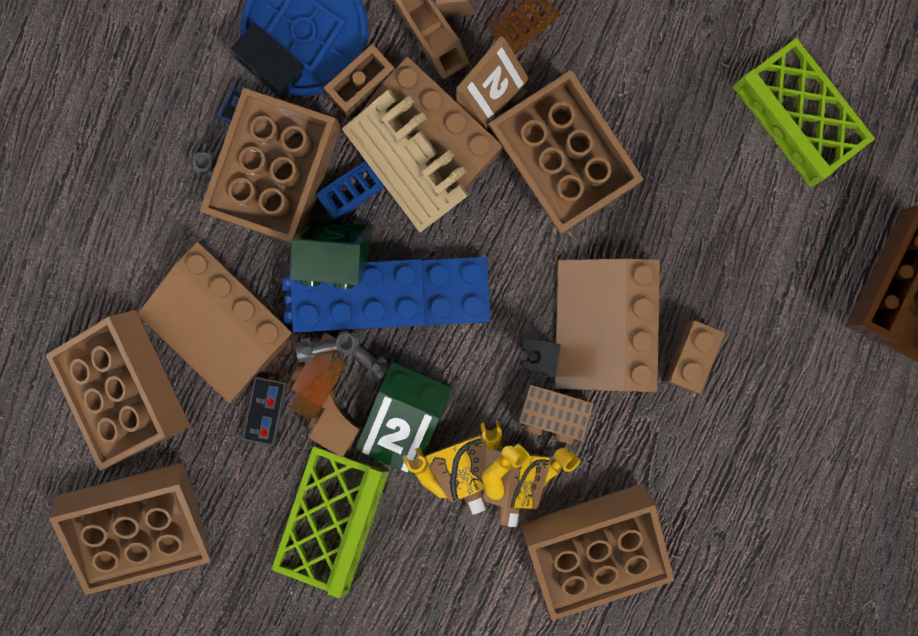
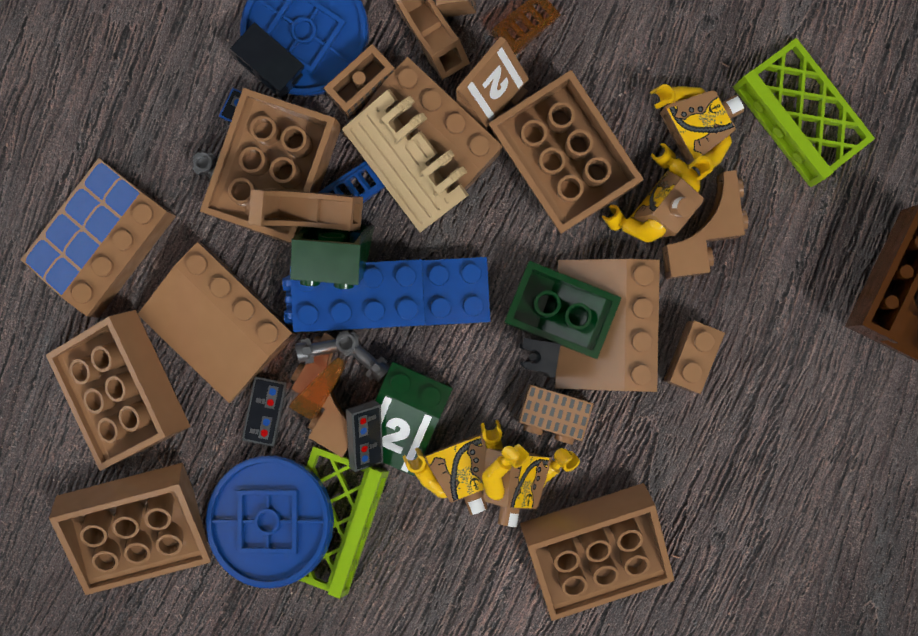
none -> slope [21,158,176,318]
none -> blue plate [206,455,334,588]
none -> medium nougat arch [246,189,363,231]
none -> tile [346,400,383,472]
none -> dark green slope [504,261,621,359]
none -> torso [602,143,704,242]
none -> torso [650,84,744,181]
none -> medium nougat arch [662,170,748,279]

